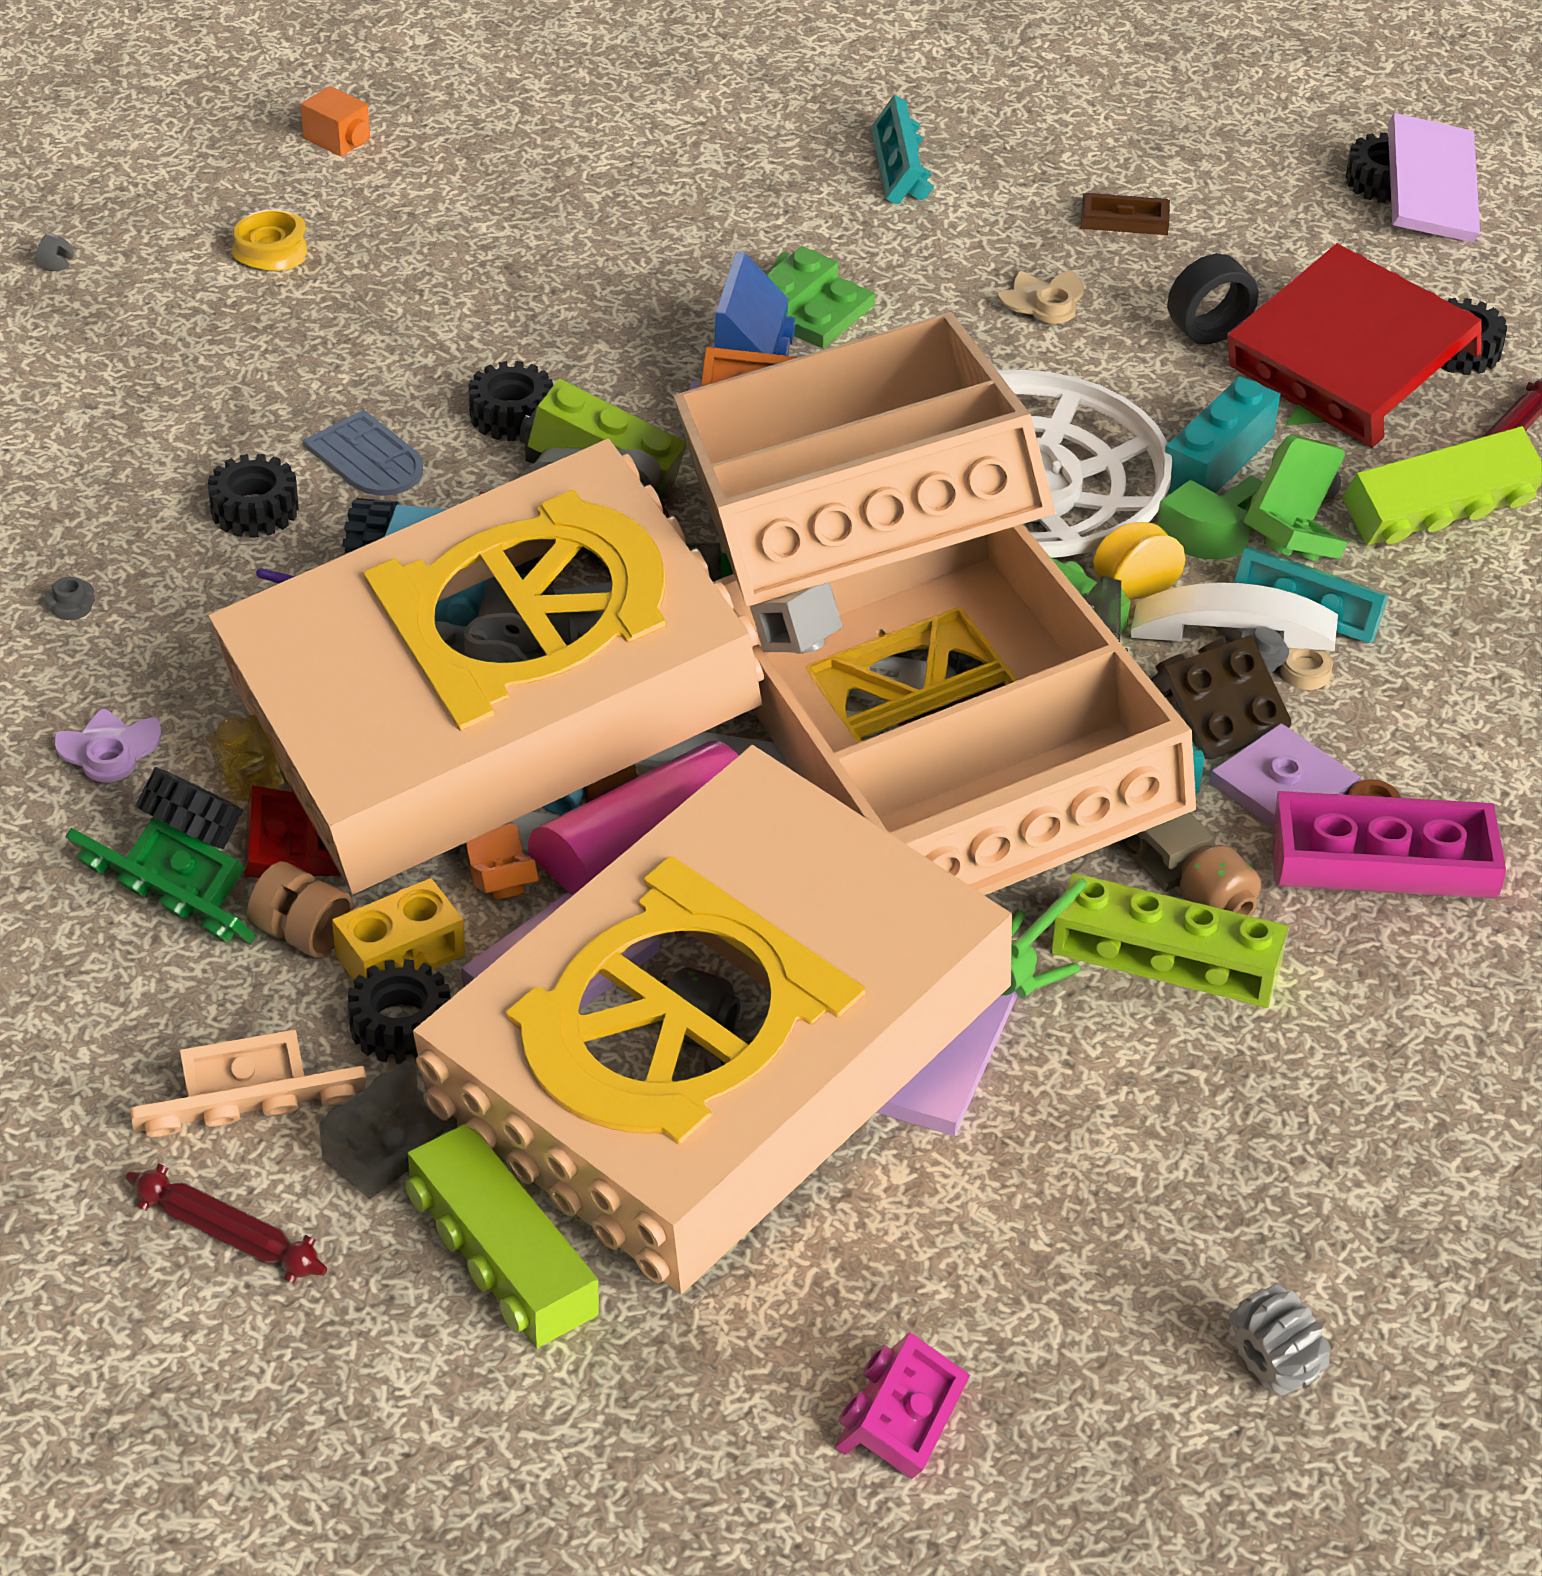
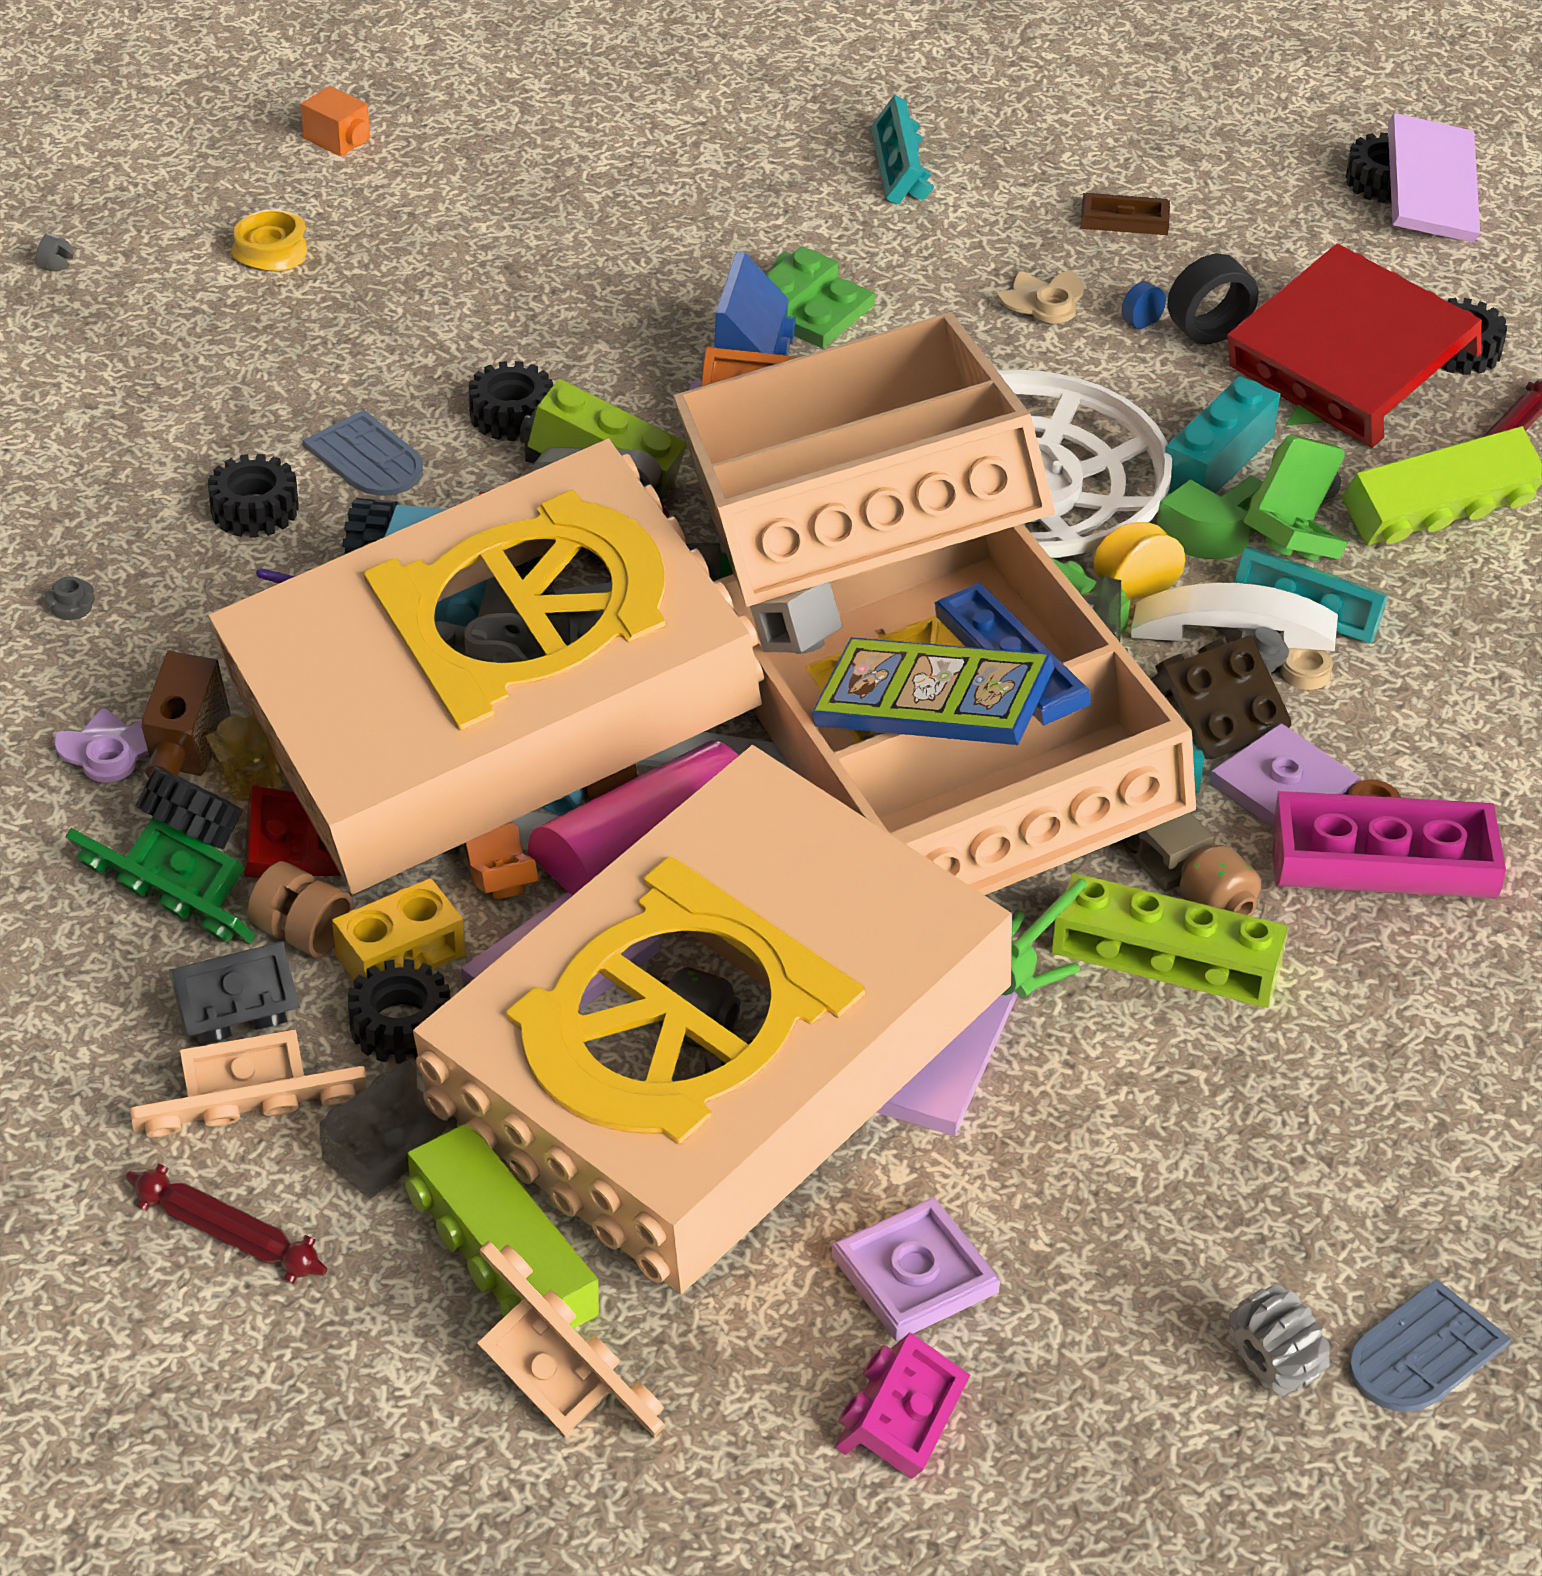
none -> reddish brown torso [141,650,232,778]
none -> black bracket [169,941,300,1044]
none -> light nougat bracket [478,1240,664,1437]
none -> tile [811,637,1055,745]
none -> lavender plate [832,1197,1000,1341]
none -> blue tile [934,583,1091,726]
none -> blue tile [1122,281,1166,330]
none -> sand blue window [1349,1279,1511,1412]

